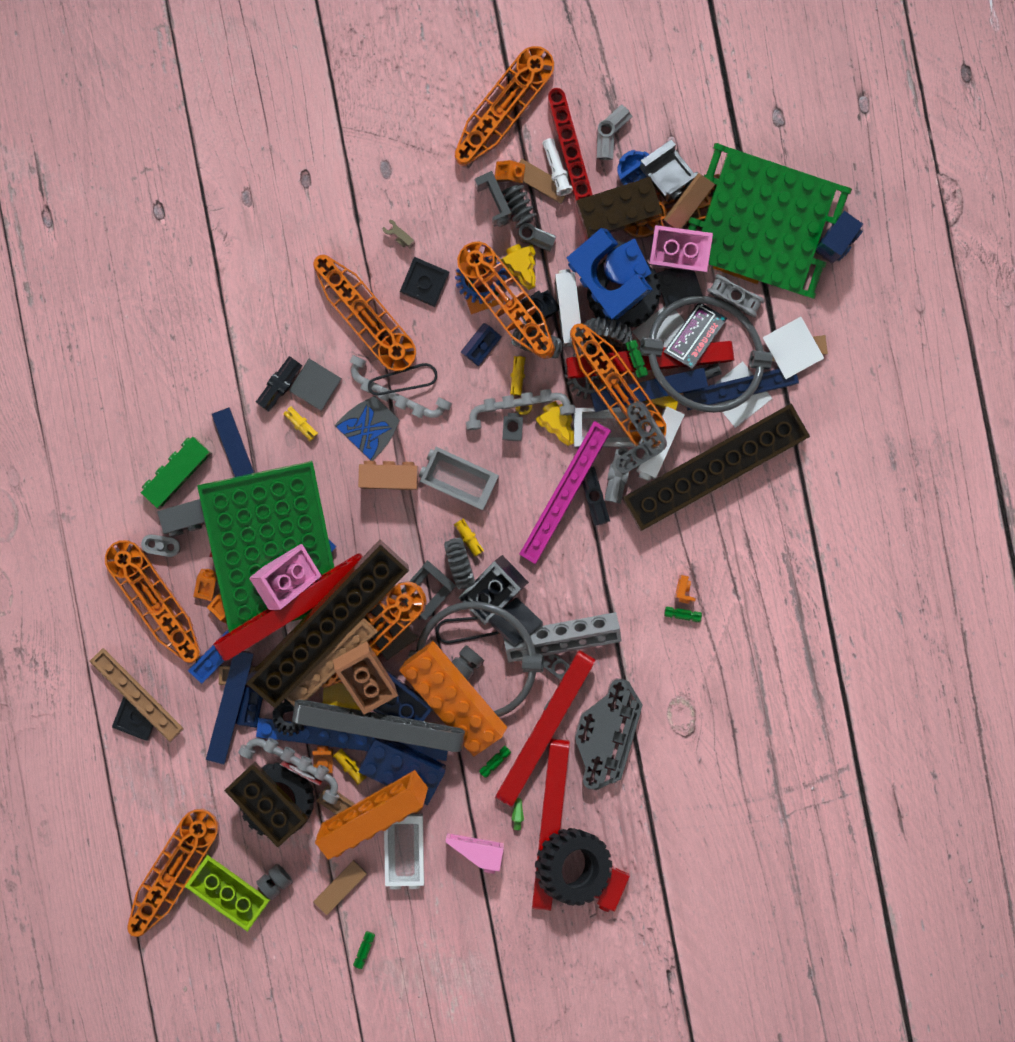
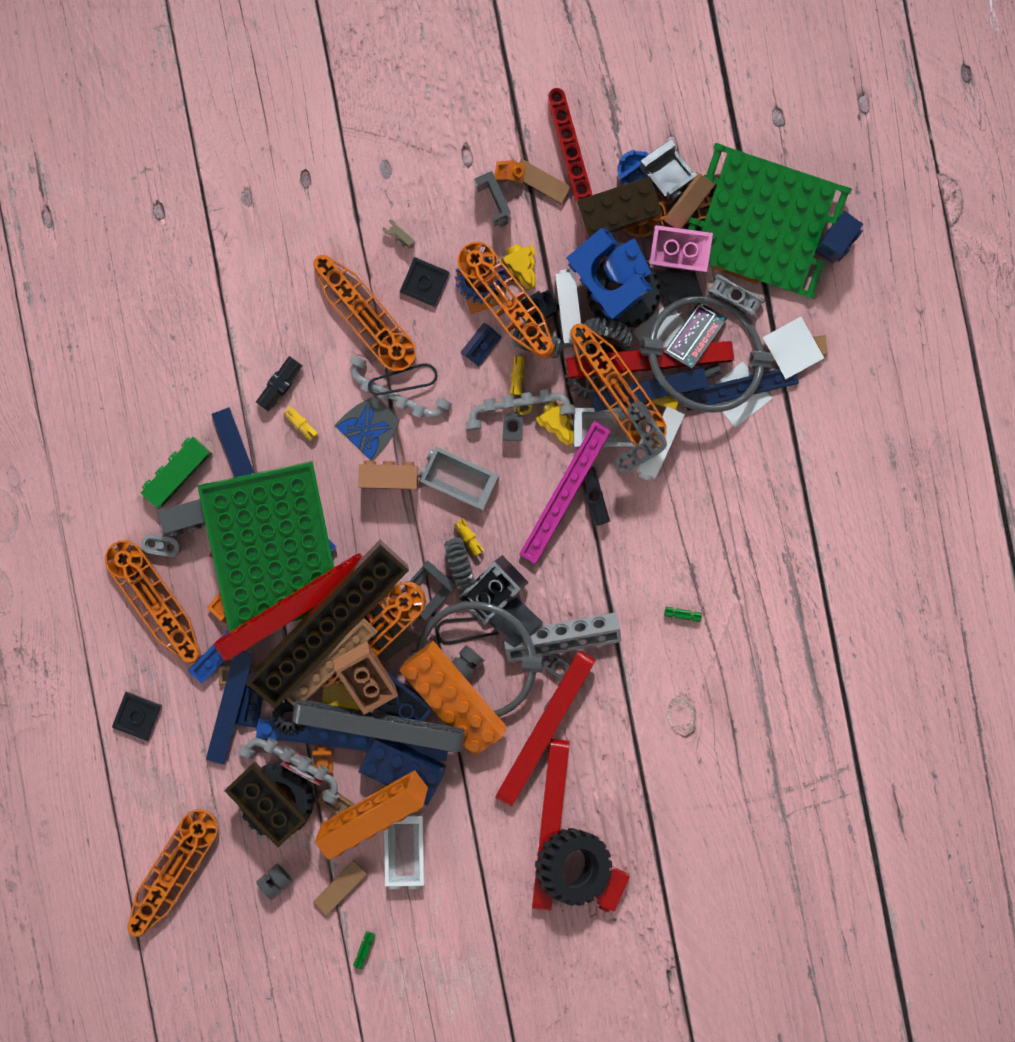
medium nougat tile [89,648,184,743] -> none
lime brick [185,855,270,932] -> none
orange bracket [193,569,217,601] -> none
bright pink slope [249,544,321,610] -> none
dark grey tile [289,358,342,411] -> none
yellow pin [333,748,367,785] -> none
bright pink slope [445,833,504,874] -> none
orange beam [455,46,554,166] -> none
green axle [479,746,511,778] -> none
dark grey piece [502,185,537,228] -> none
bright green bar [511,798,524,830] -> none
dark grey piece [517,223,556,252] -> none
white pin [542,138,573,196] -> none
dark grey connector [575,678,643,790] -> none
light grey piece [596,104,633,160] -> none
light grey piece [605,447,632,504] -> none
dark brown brick [622,403,810,531] -> none
green axle [626,340,648,378] -> none
orange bracket [675,575,696,604] -> none

